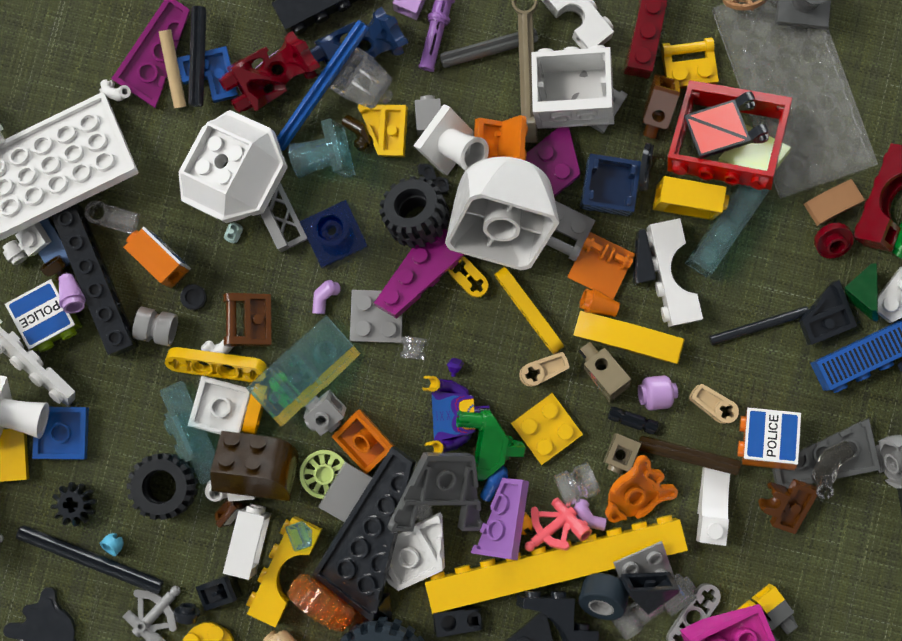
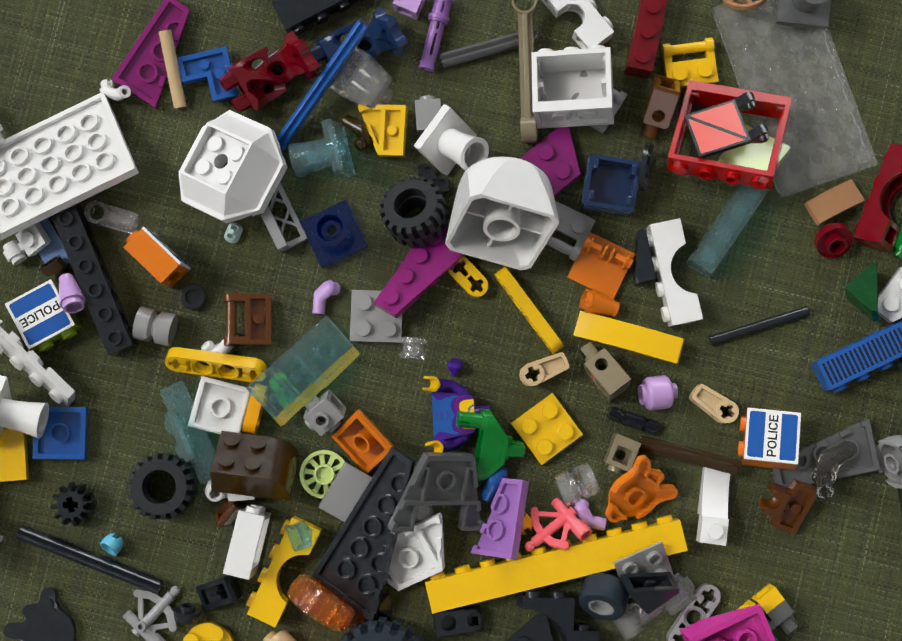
black axle [188,6,206,107] -> none
orange bracket [474,115,528,160] -> none
yellow window [652,176,729,220] -> none
black wing [799,280,857,345] -> none

